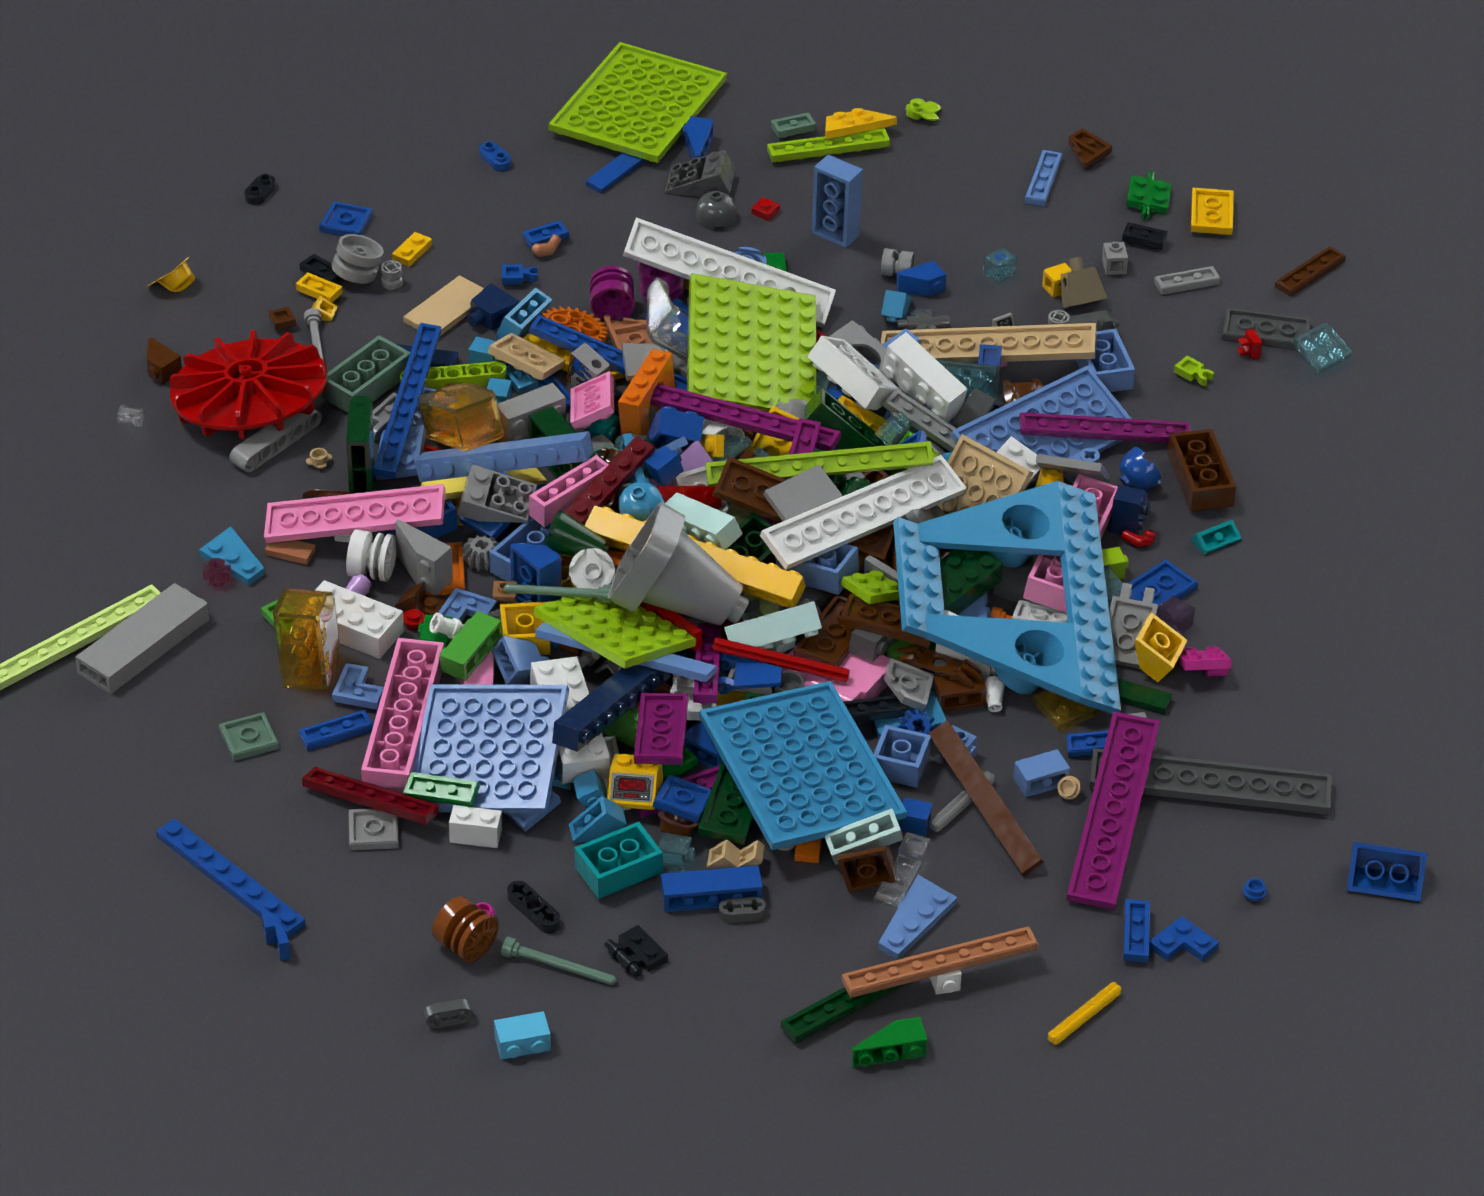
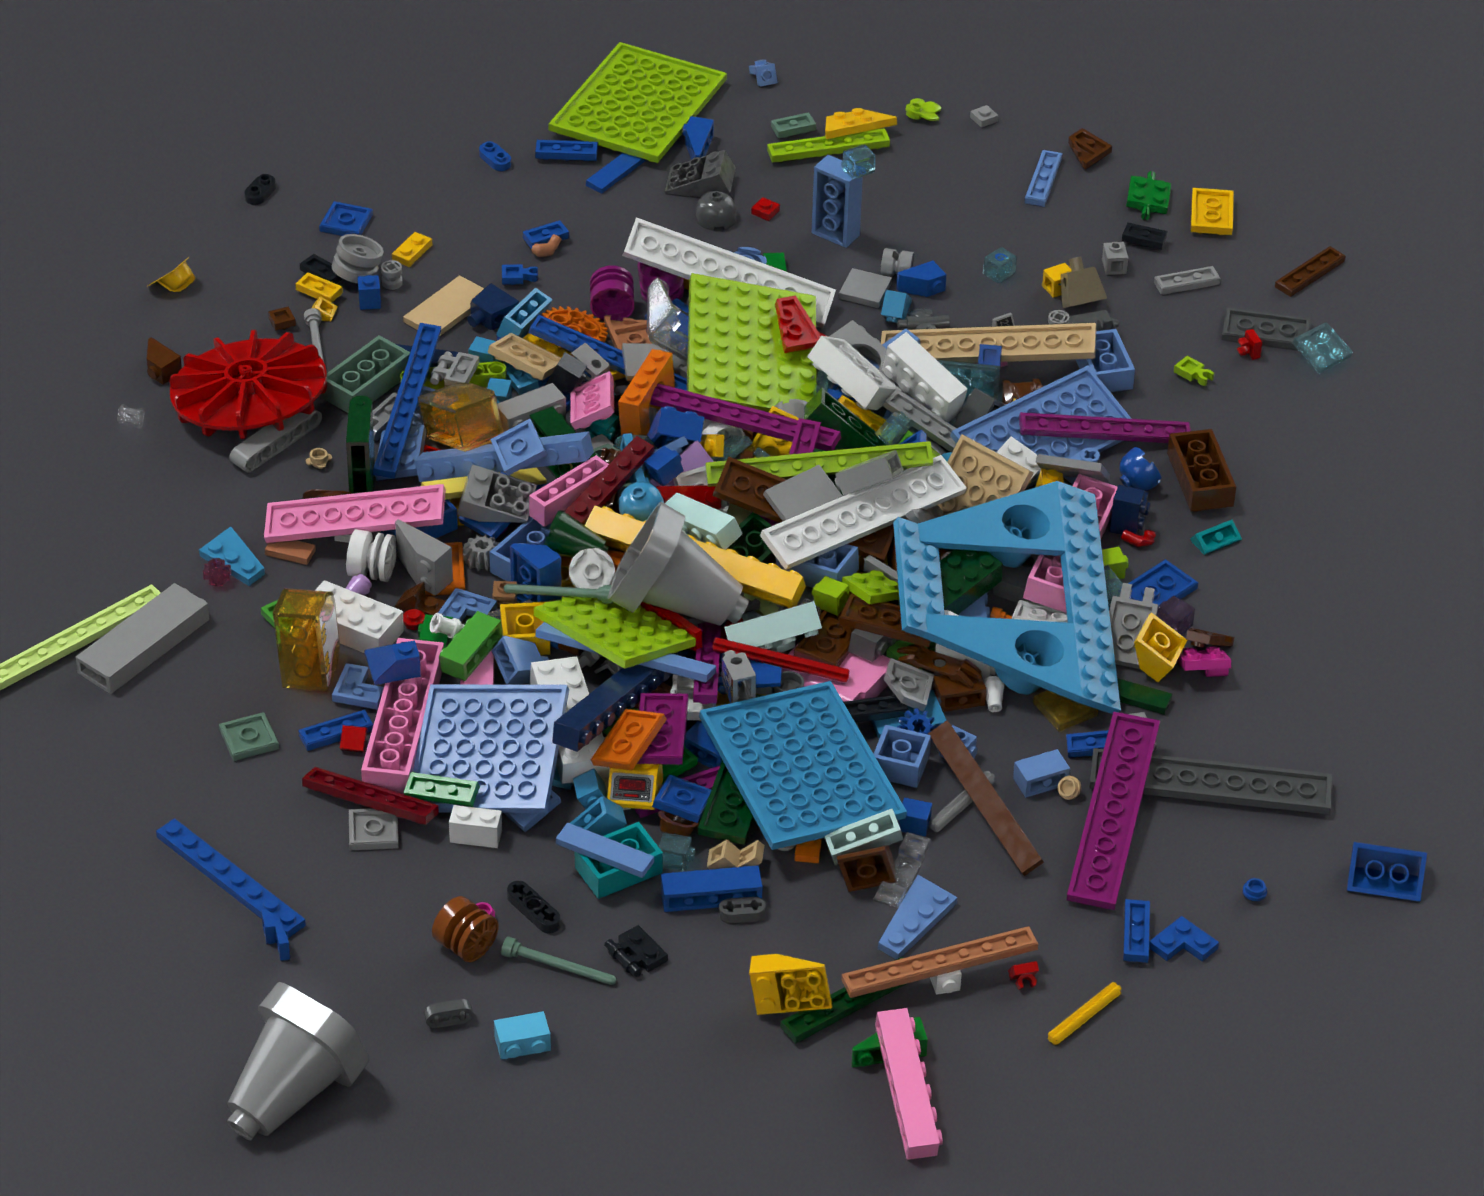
none -> light grey cone [227,982,370,1140]
none -> red tile [340,725,367,752]
none -> blue brick [358,275,381,310]
none -> blue slope [364,640,421,685]
none -> light grey plate [430,351,480,390]
none -> medium blue plate [490,419,547,476]
none -> blue plate [535,140,598,161]
none -> black slope [545,352,587,393]
none -> medium blue tile [556,823,654,878]
none -> orange tile [590,709,667,770]
none -> light grey torso [722,650,756,703]
none -> medium blue bracket [749,59,777,87]
none -> yellow slope [749,954,832,1015]
none -> red wing [775,295,821,353]
none -> lime brick [812,576,849,616]
none -> light grey slope [835,450,904,495]
none -> light grey tile [839,268,892,308]
none -> clear light blue brick [841,144,876,179]
none -> bright pink brick [875,1008,943,1160]
none -> light grey plate [970,105,998,128]
none -> red tile [1008,961,1039,990]
none -> reddish brown wing [1186,628,1235,647]

